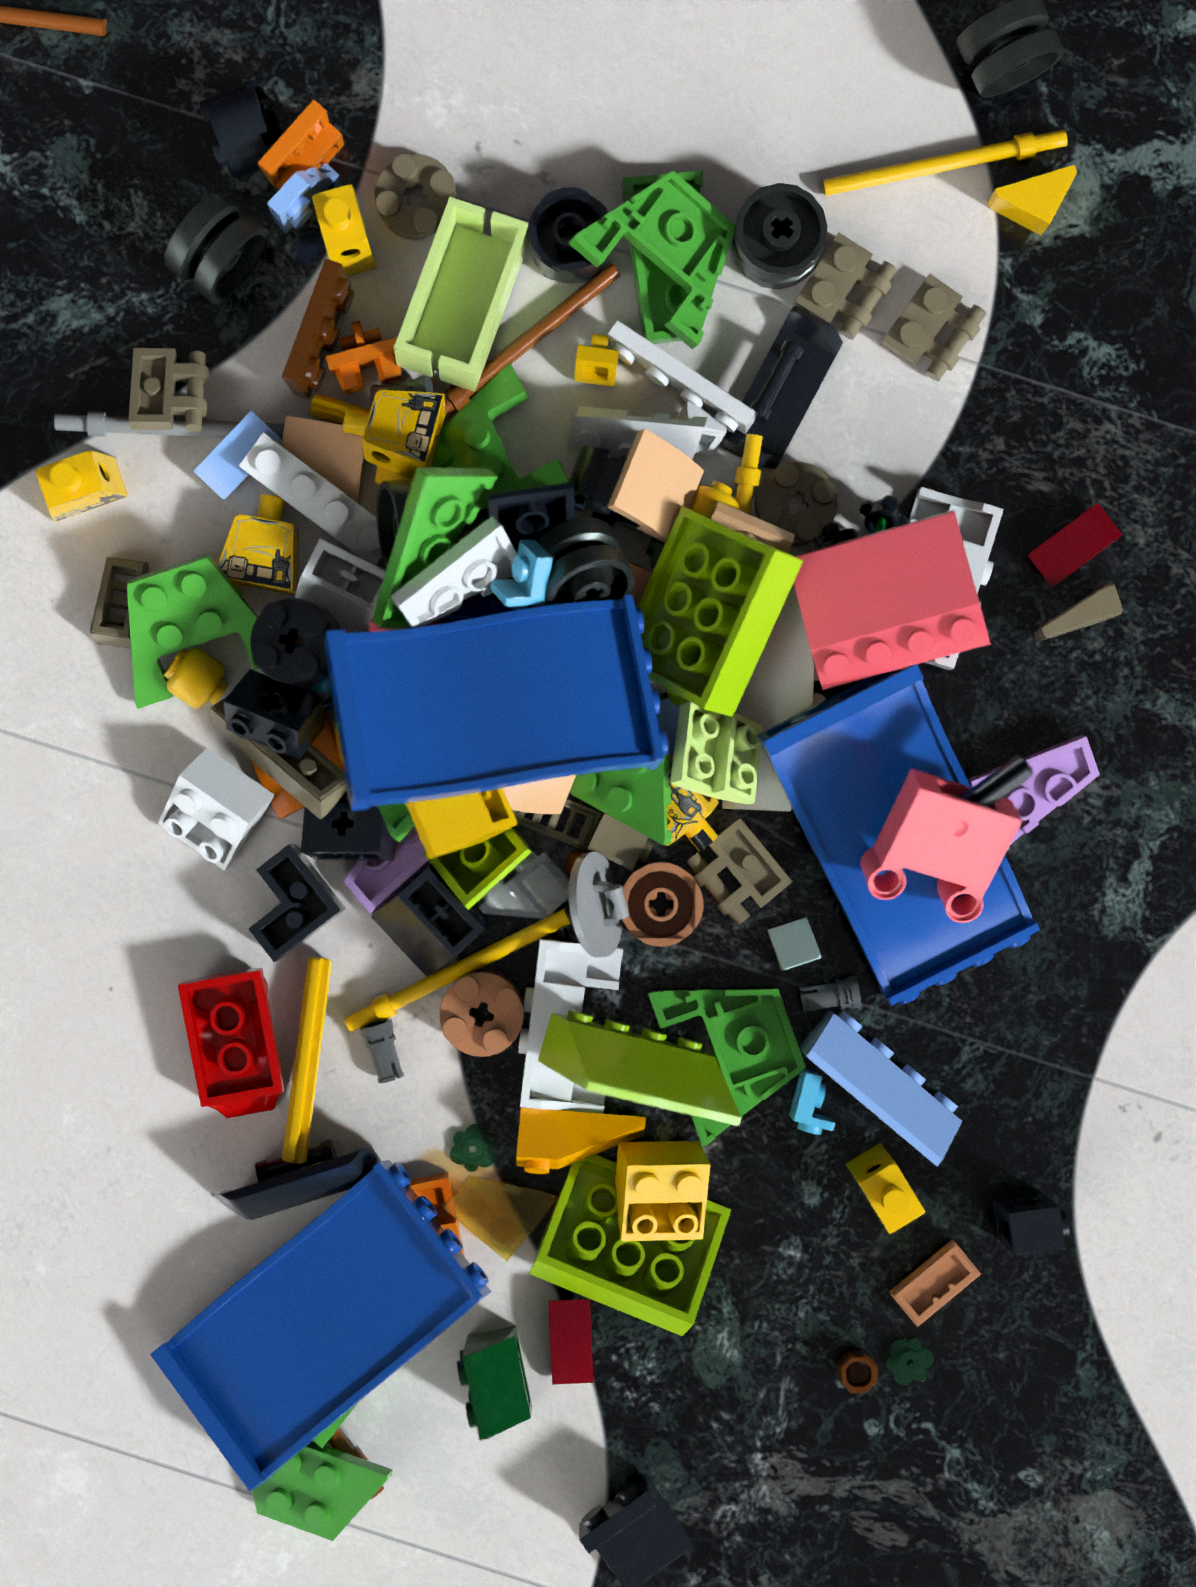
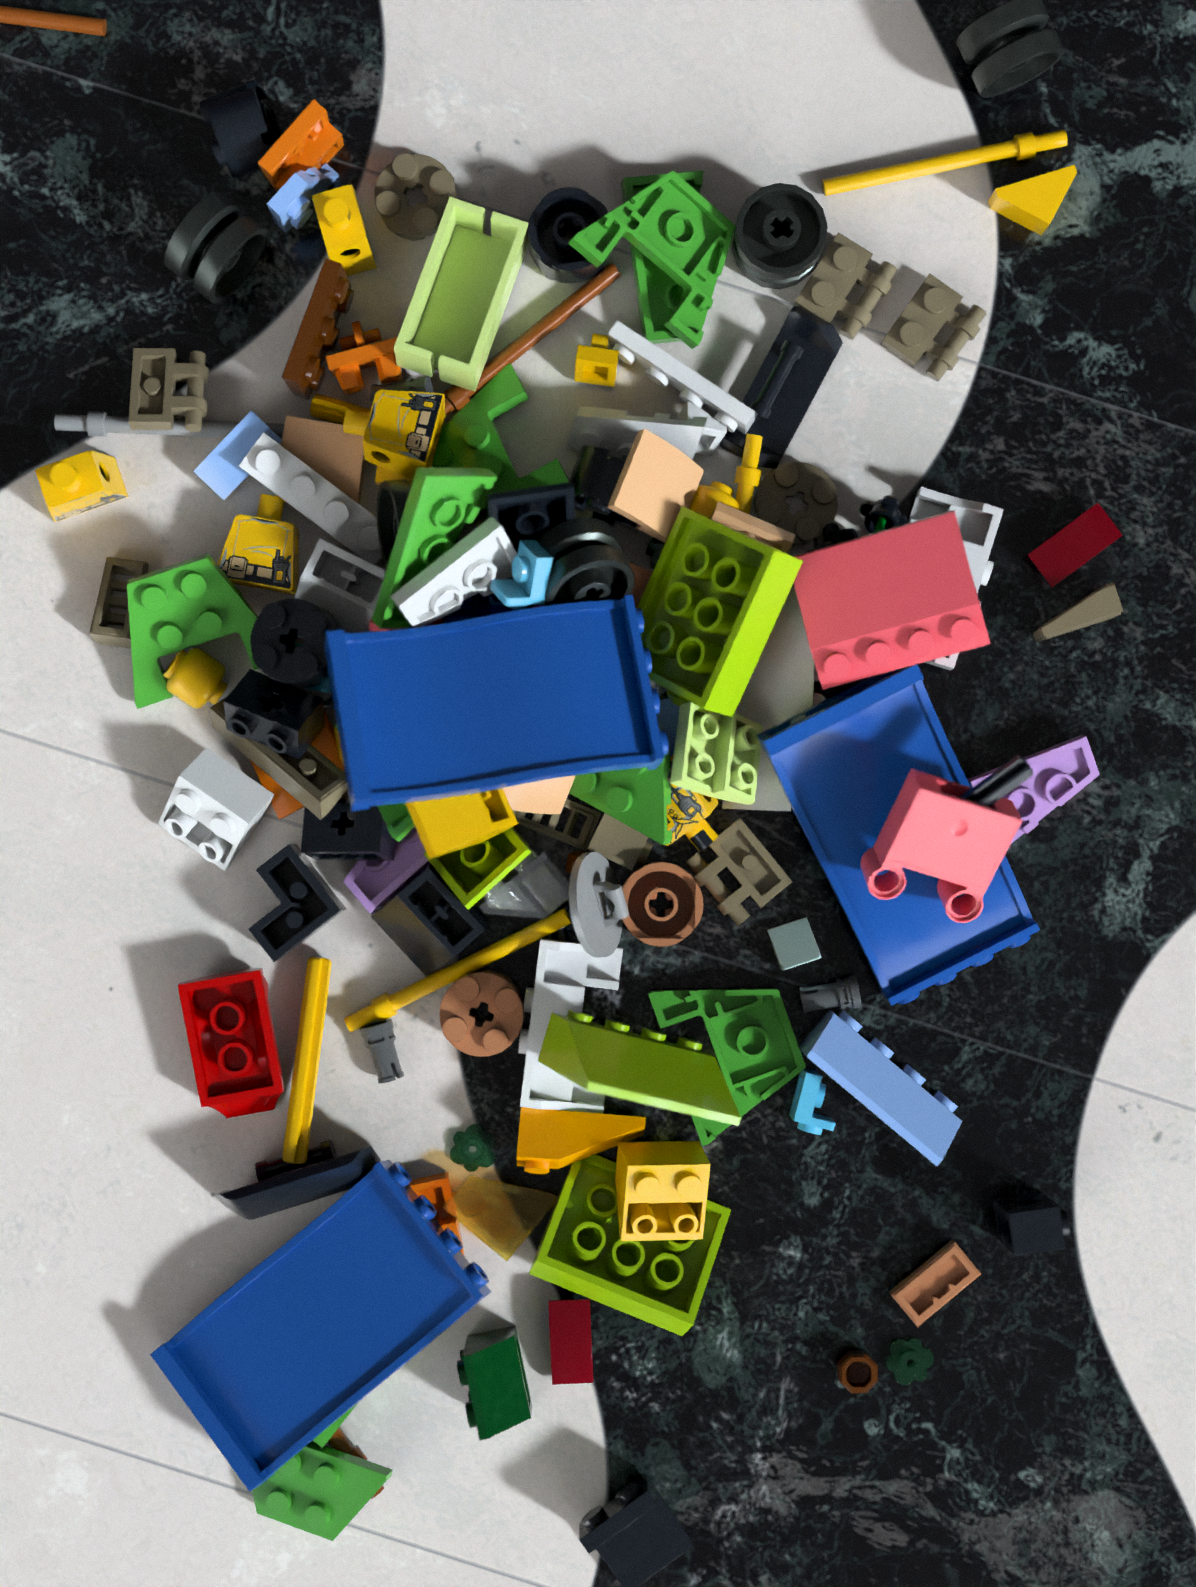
yellow torso [846,1143,925,1234] -> none

